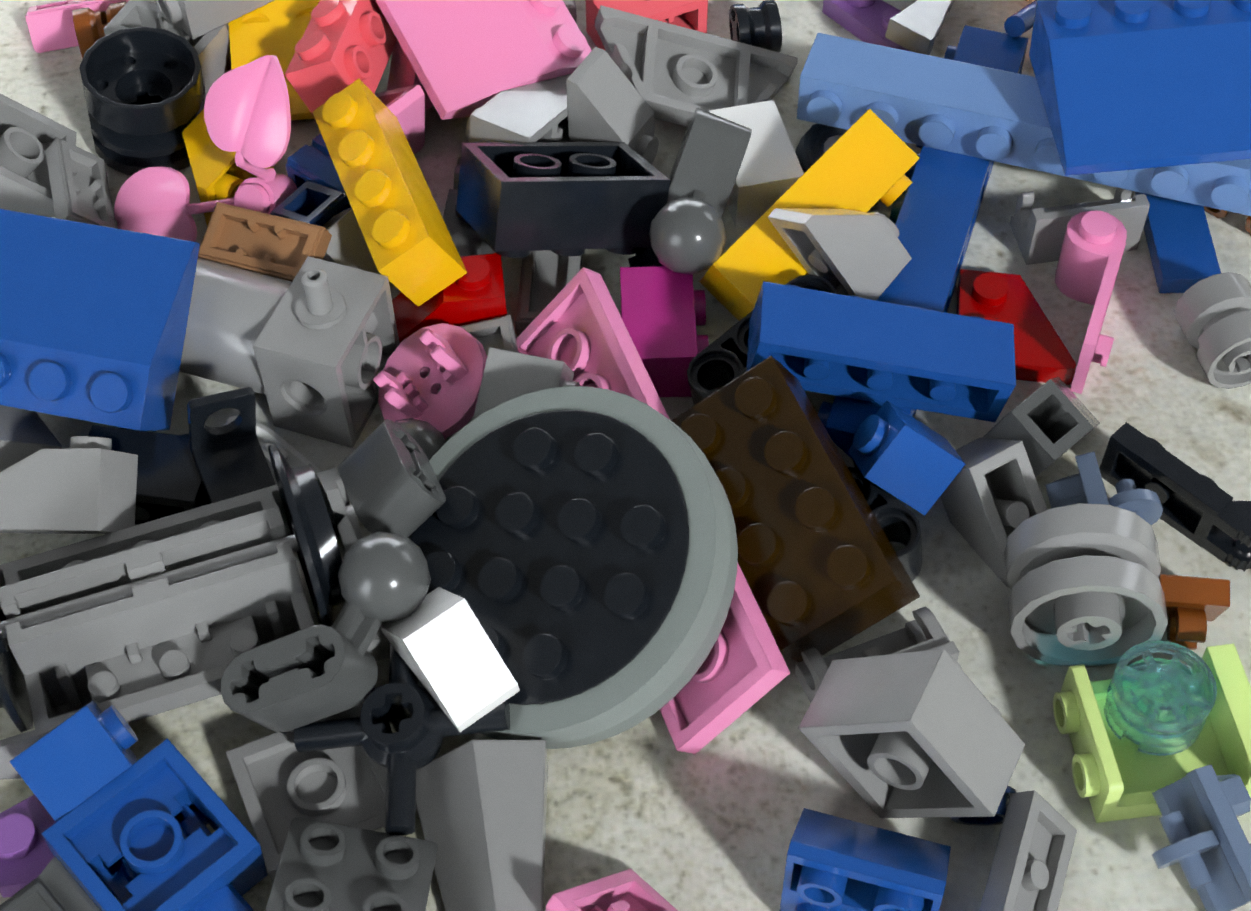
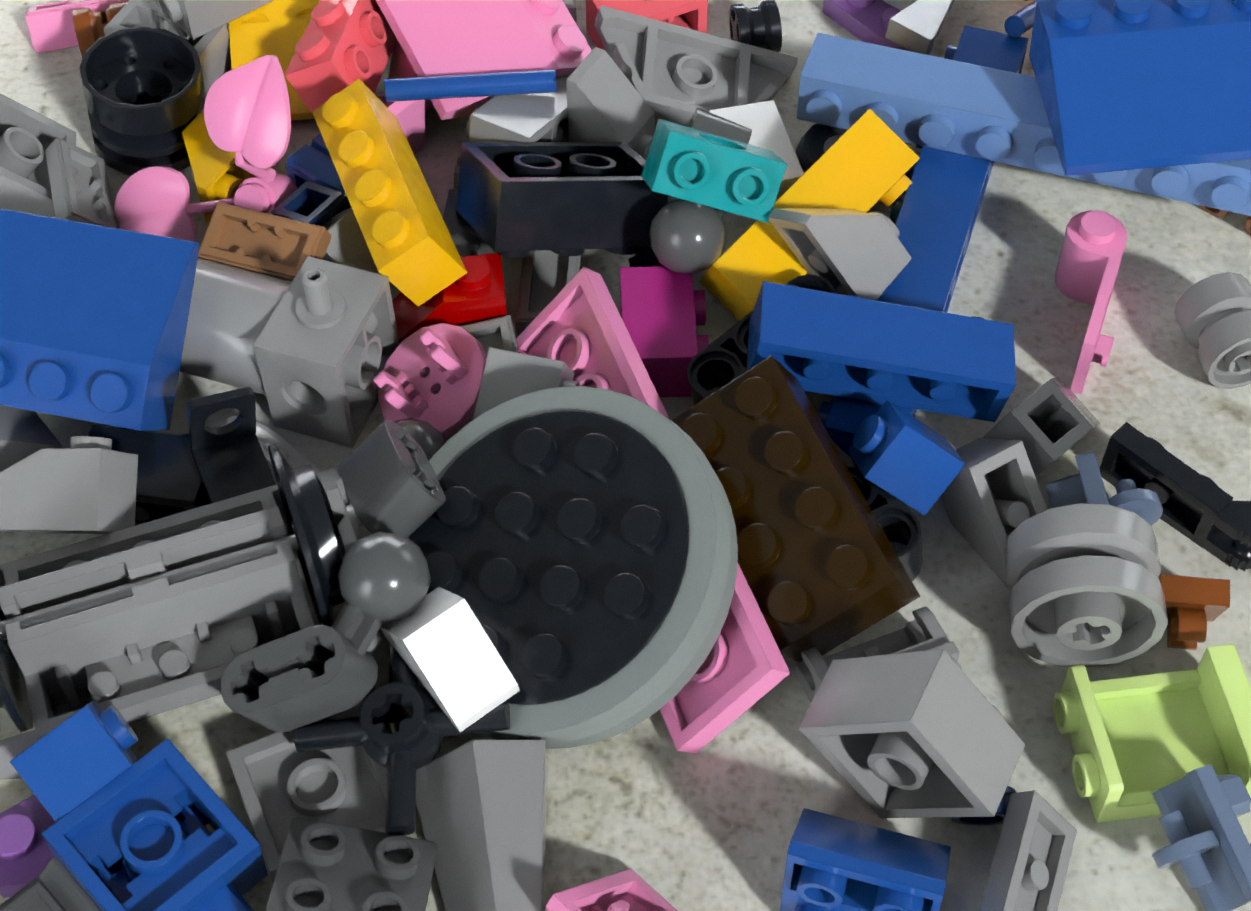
red wing [956,269,1076,385] -> none
light grey hinge [1010,188,1150,265] -> none
clear light blue wheel [1104,640,1217,756] -> none
blue tile [1135,192,1221,293] -> none
none -> blue bar [384,69,557,102]
none -> teal brick [641,119,787,223]

